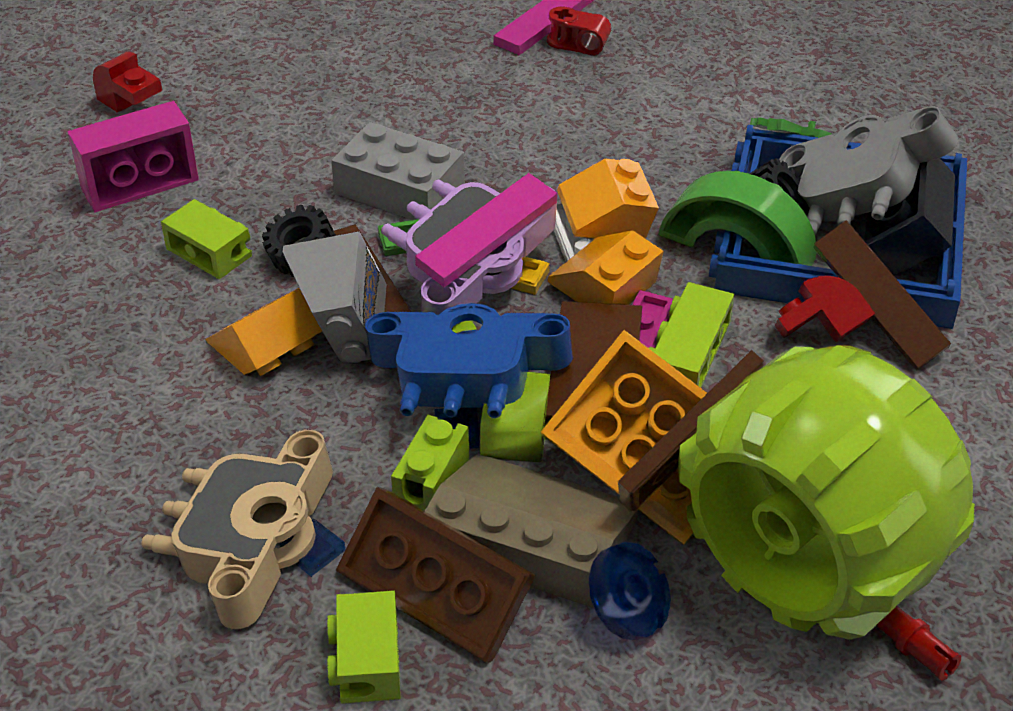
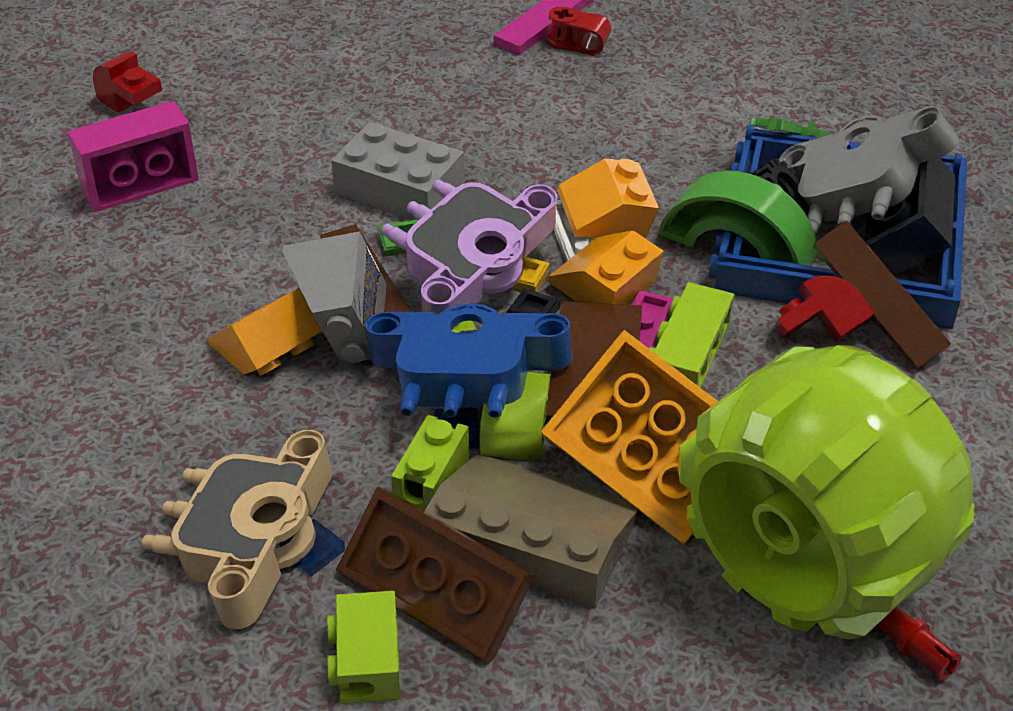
lime brick [161,199,252,280] -> none
black tyre [262,205,336,277] -> none
dark pink tile [415,173,558,288] -> none
clear blue tile [589,542,671,640] -> none
reddish brown tile [618,350,764,512] -> none
none -> black tile [506,288,560,314]

